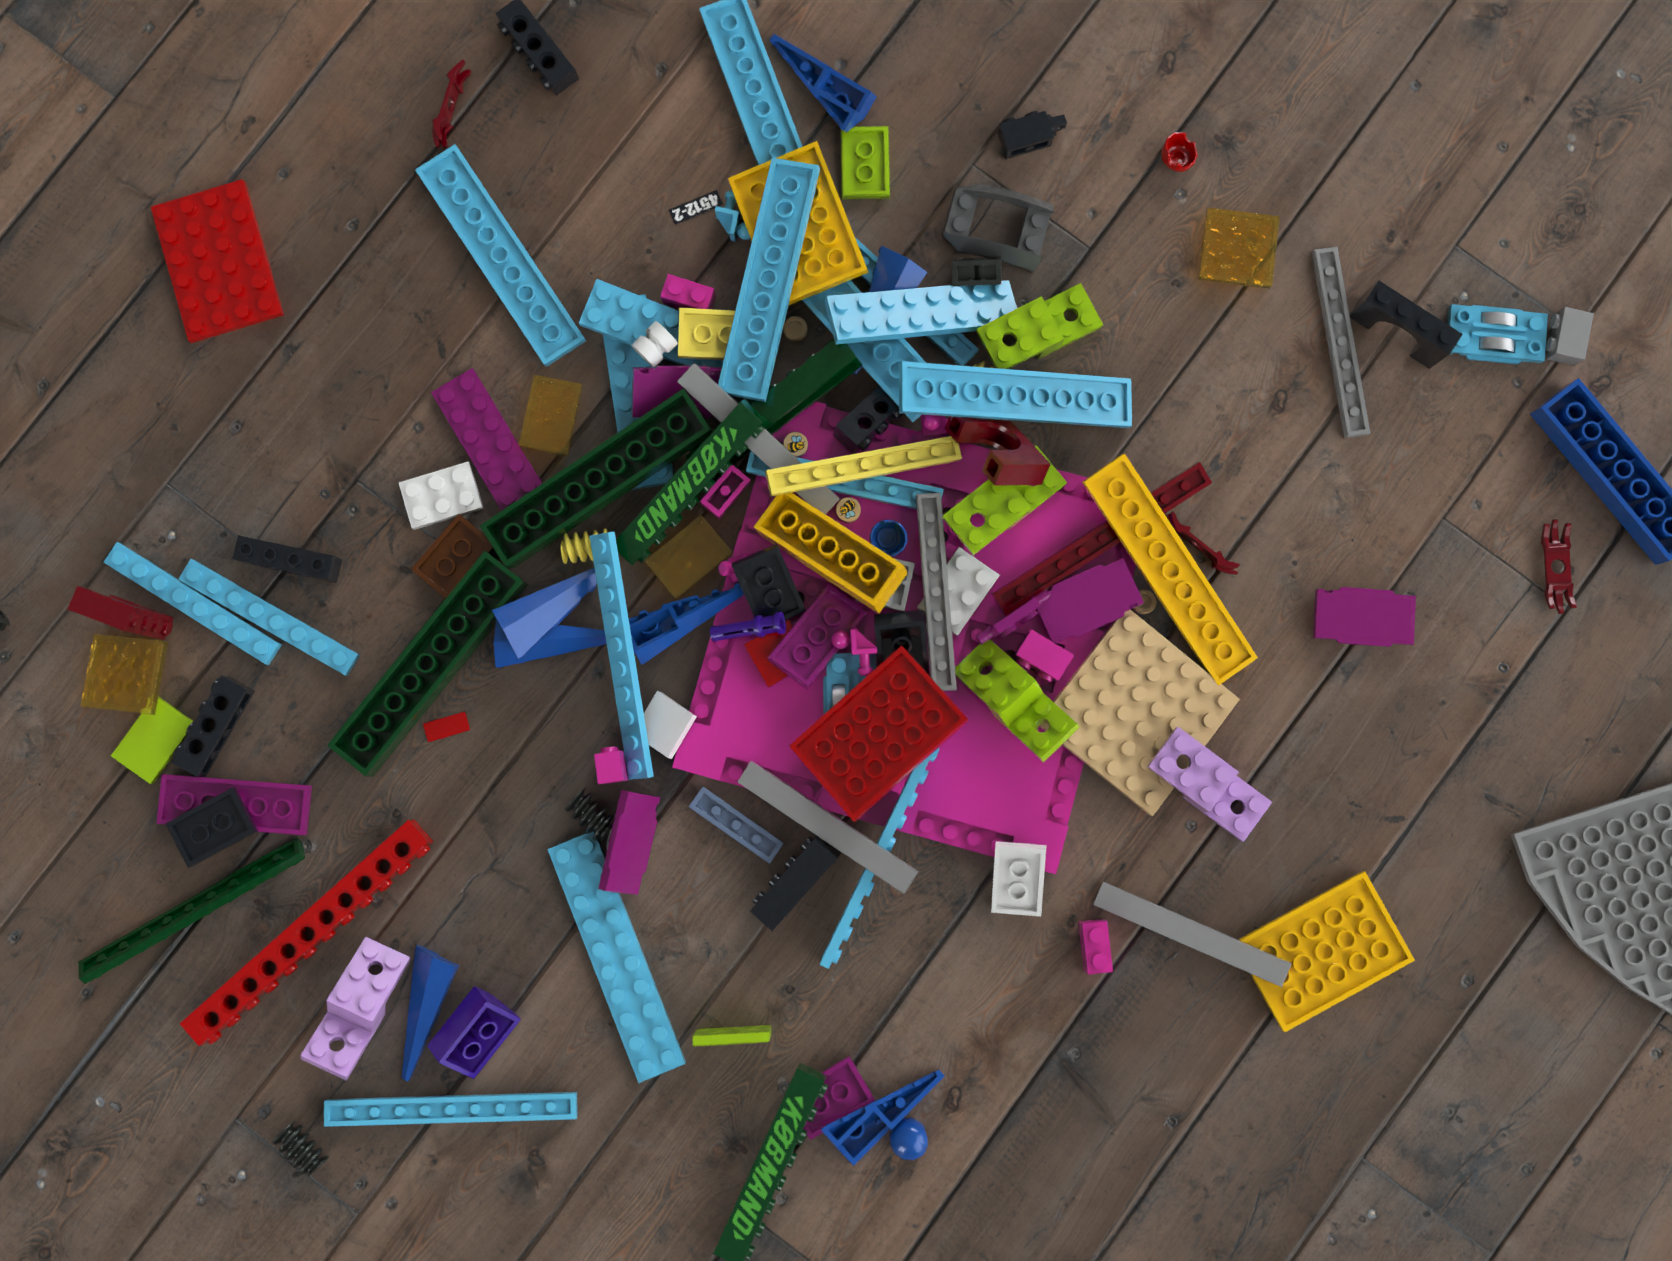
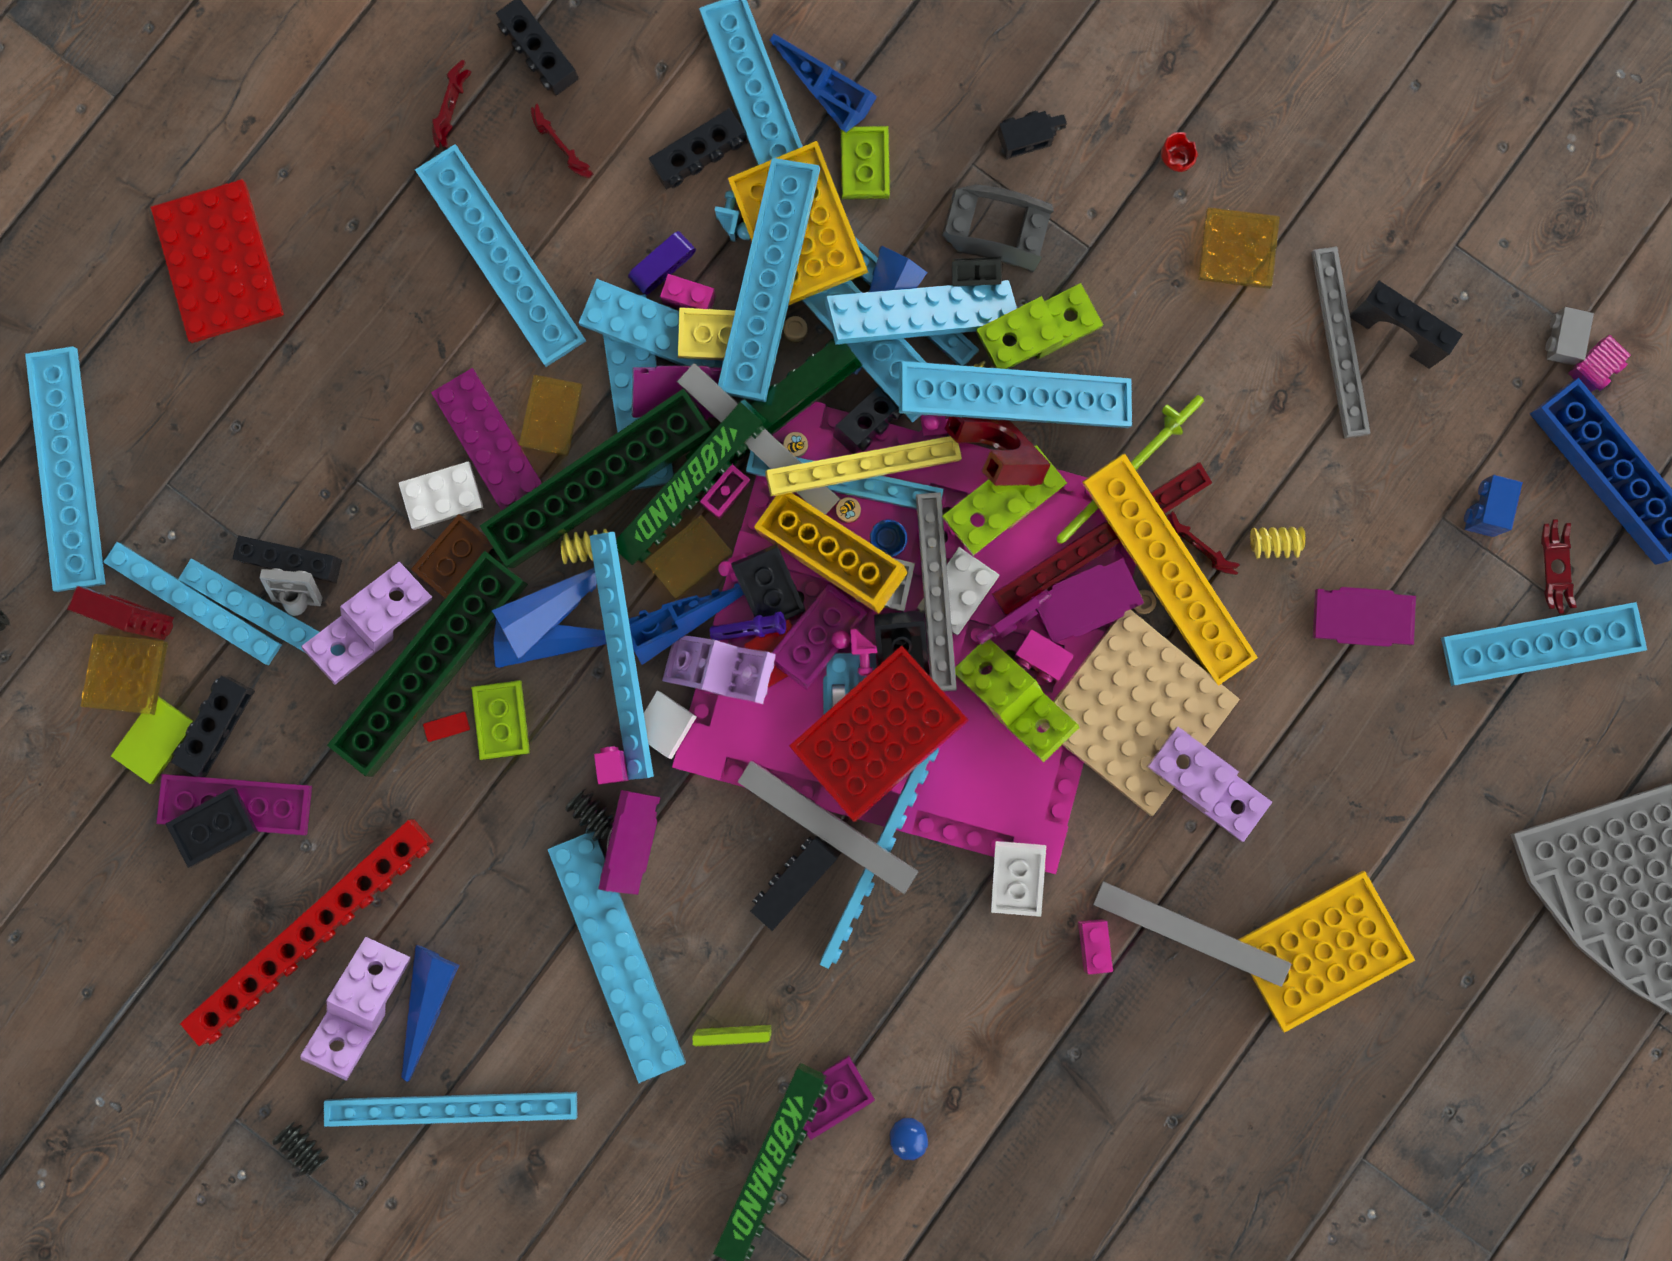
dark green plate [78,837,305,984] -> none
dark purple slope [427,986,521,1079] -> none
white wheel [631,321,678,367] -> none
black sticker [669,190,723,225] -> none
sand blue plate [689,786,784,864] -> none
blue wedge [820,1070,945,1166] -> none
medium azure piece [1447,304,1548,364] -> none
none -> medium azure plate [25,347,106,592]
none -> light grey plate [259,568,323,616]
none -> lavender bracket [302,562,432,685]
none -> lime tile [471,680,530,760]
none -> dark red piece [531,103,594,179]
none -> dark purple beam [628,231,696,295]
none -> black brick [648,108,746,190]
none -> lavender bracket [662,635,776,704]
none -> lime piece [1056,395,1204,544]
none -> light yellow piece [1250,527,1306,559]
none -> medium azure plate [1441,602,1647,686]
none -> blue slope [1464,475,1523,537]
none -> dark pink brick [1568,335,1631,392]

